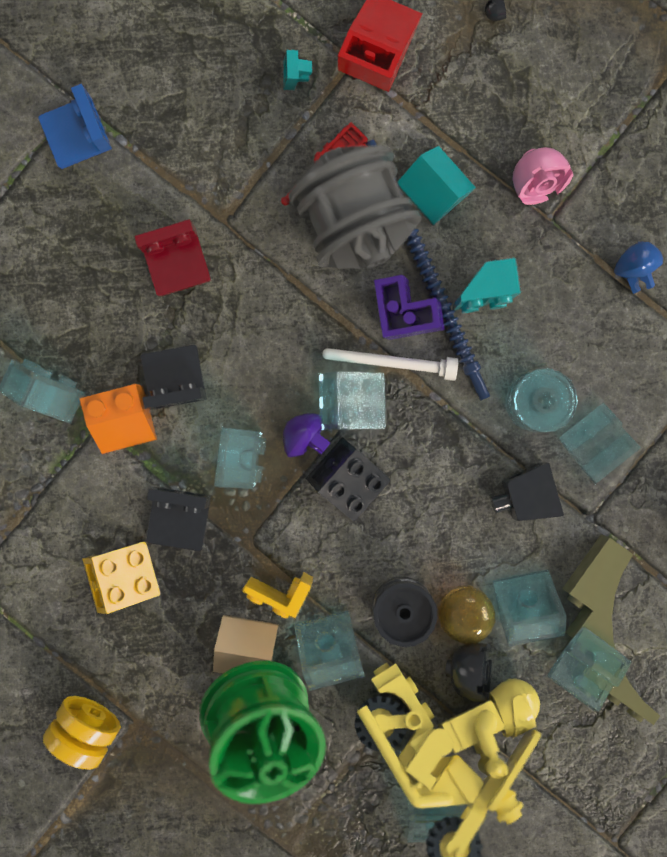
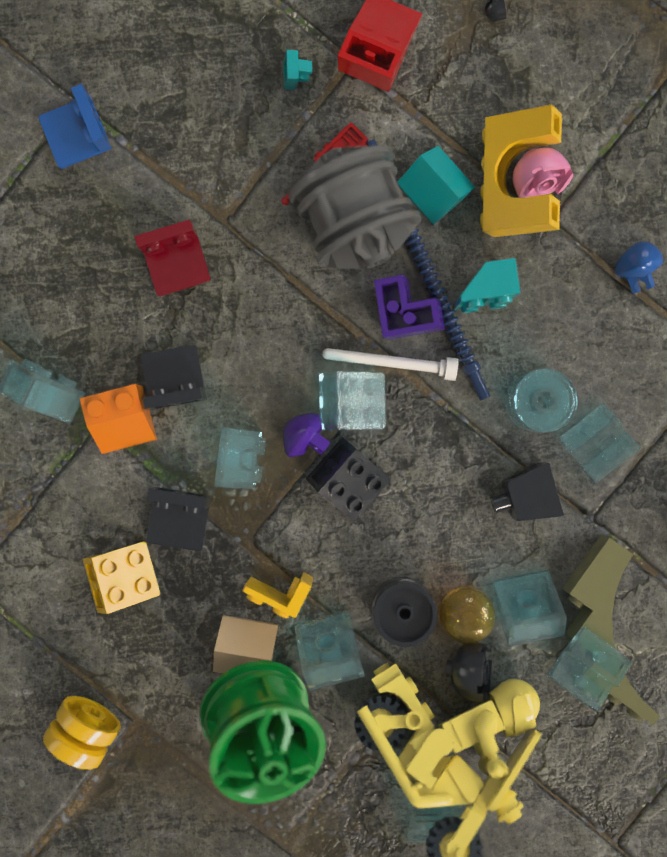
none -> yellow arch [480,104,562,237]

